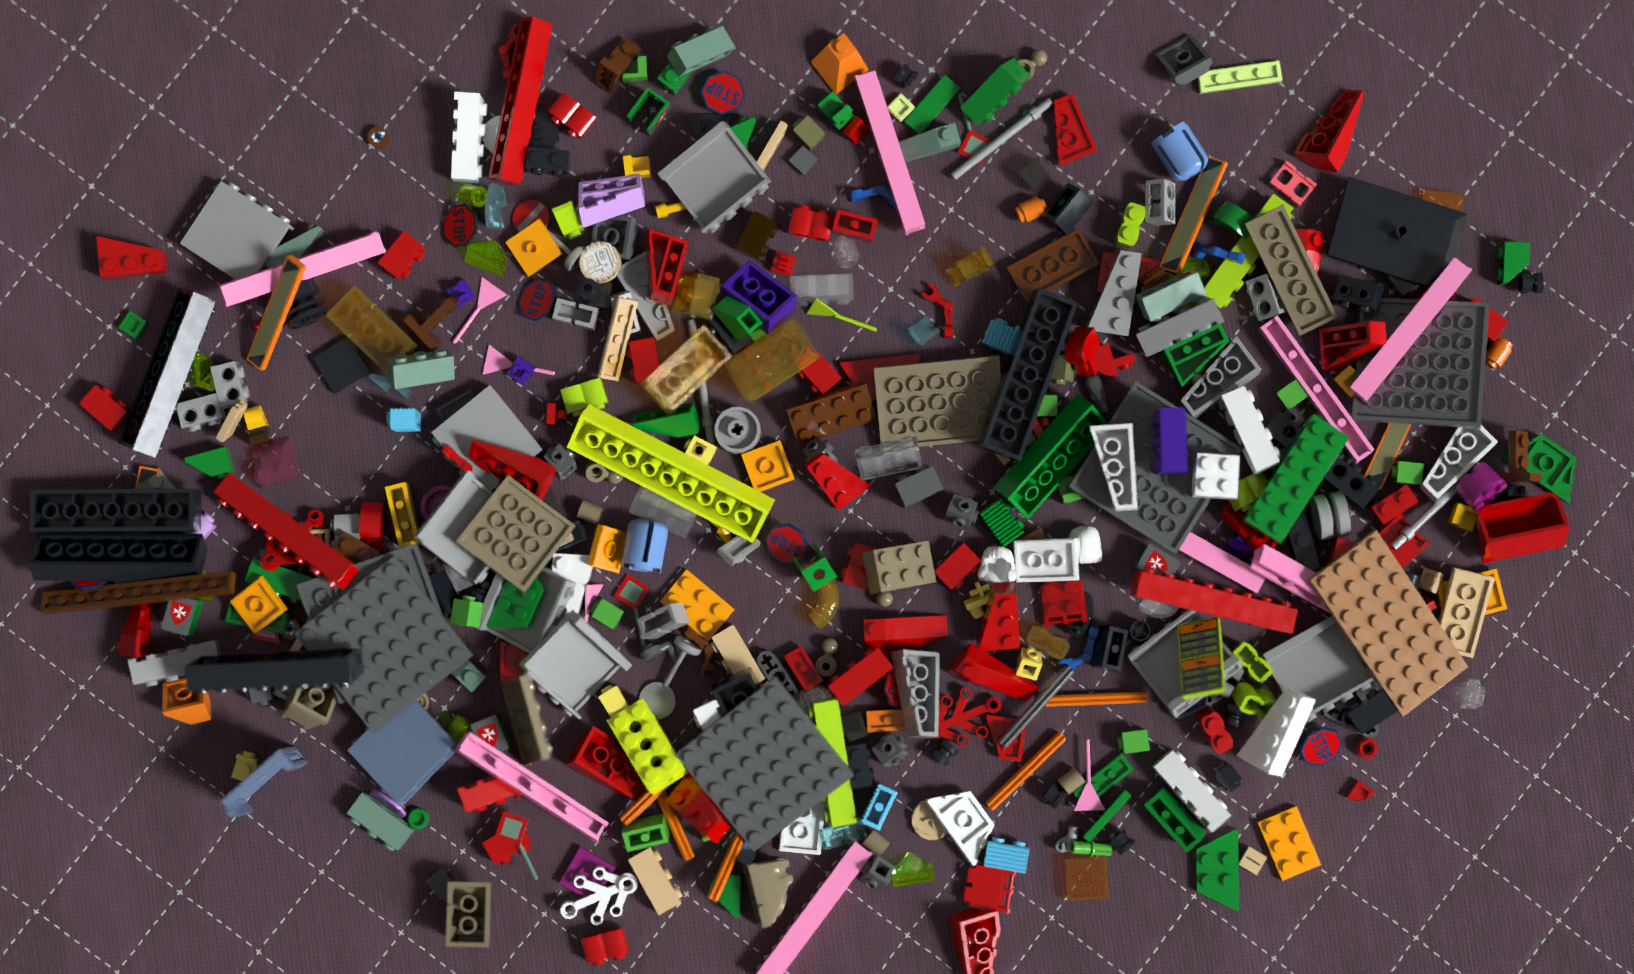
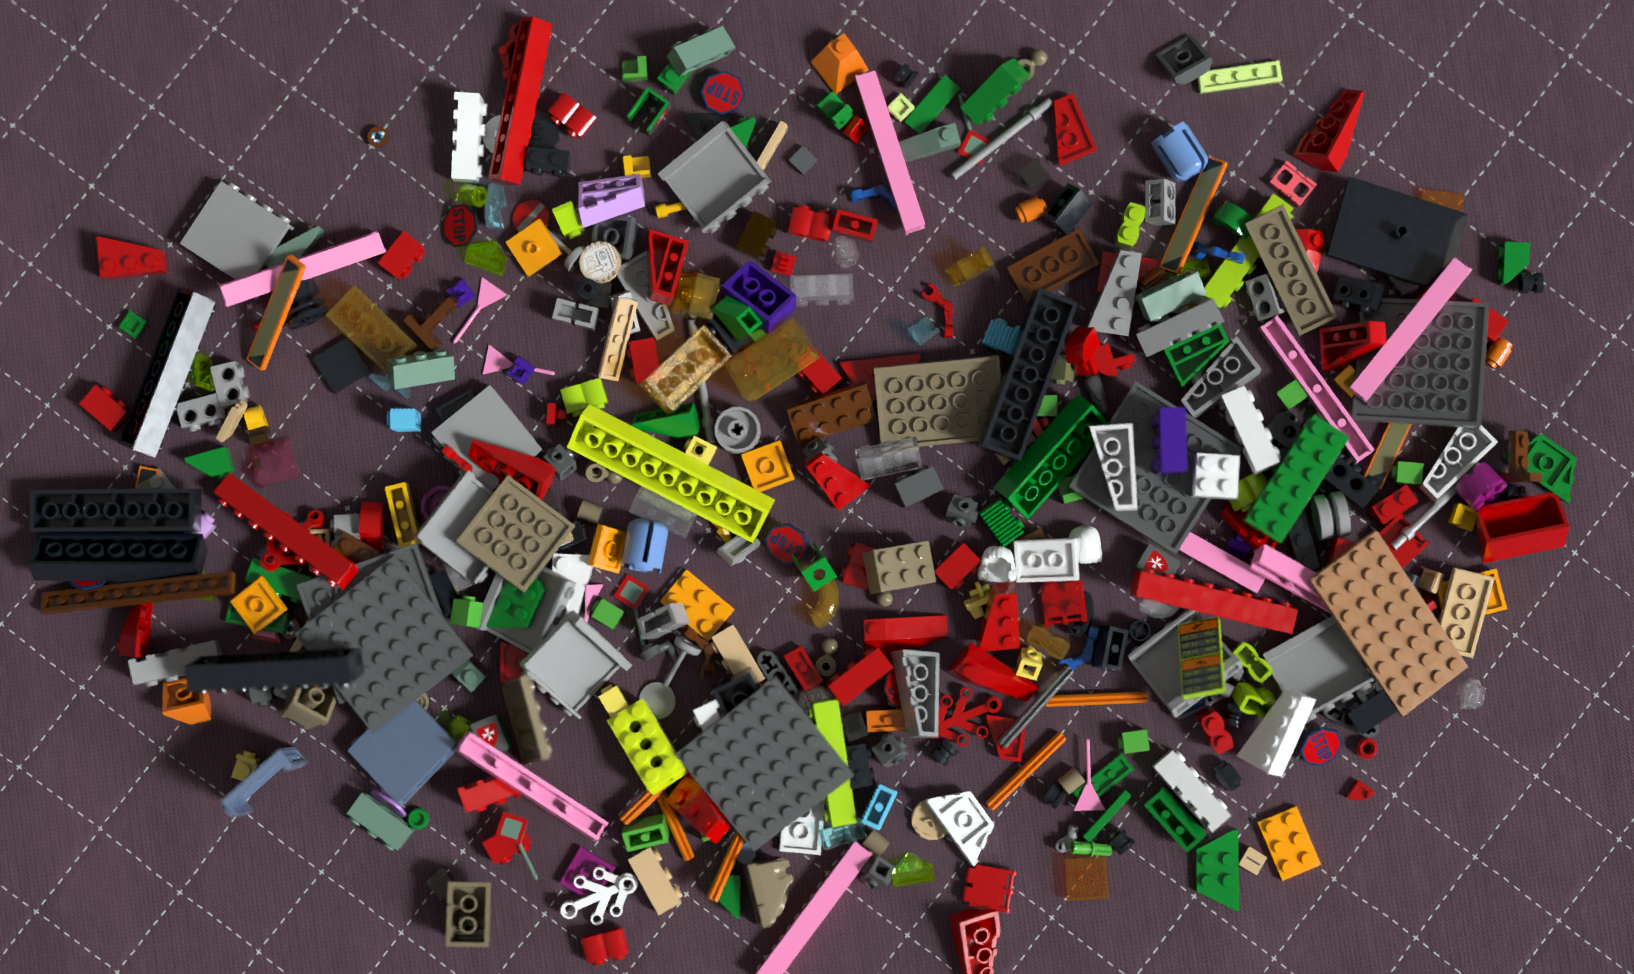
piece [161,598,203,636] -> none
black wheel [470,579,492,603] -> none
piece [519,278,557,322] -> none
red wedge [566,726,648,802] -> none
reddish brown bracket [594,37,642,94] -> none
olive brick [793,115,825,151] -> none
lime piece [807,298,877,332] -> none
medium azure brick [983,837,1030,873] -> none

